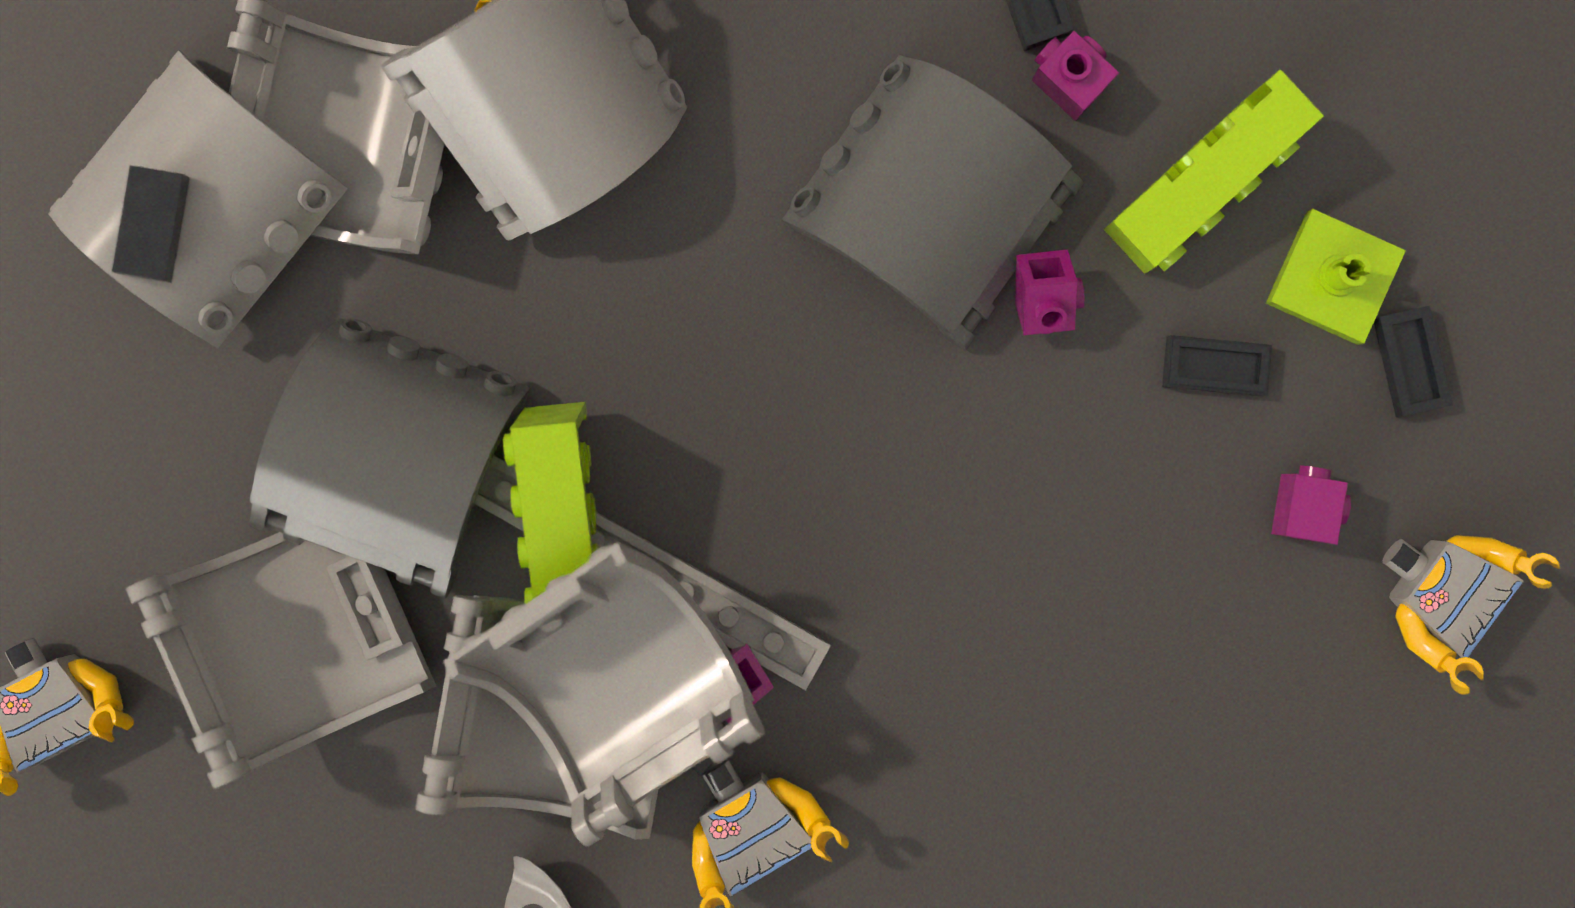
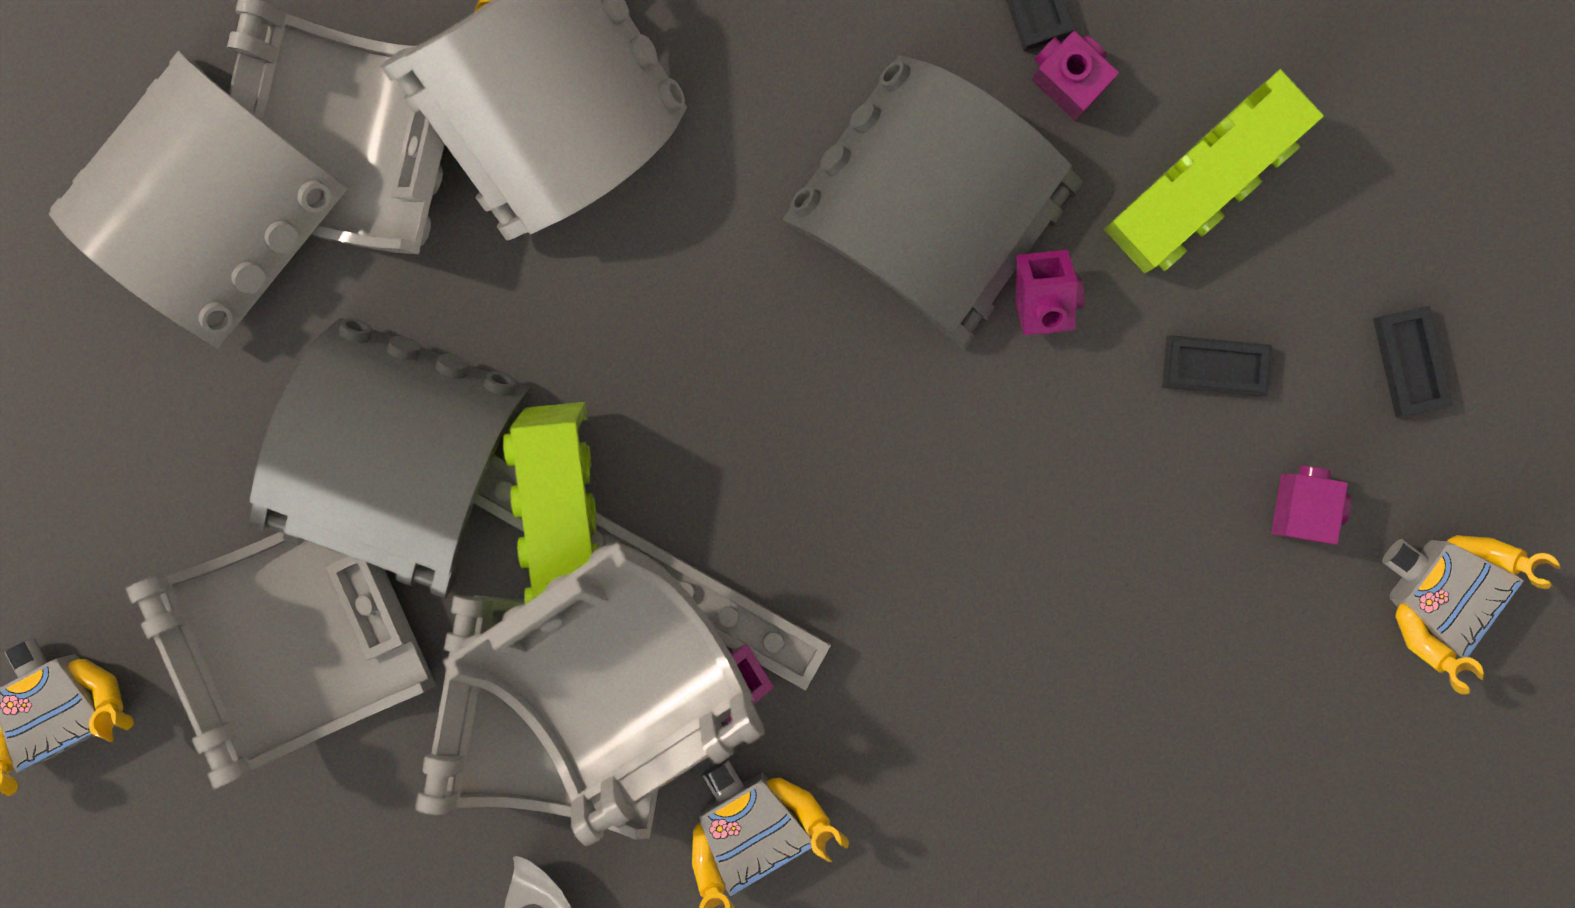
black tile [112,165,190,283] -> none
lime tile [1265,209,1406,345] -> none

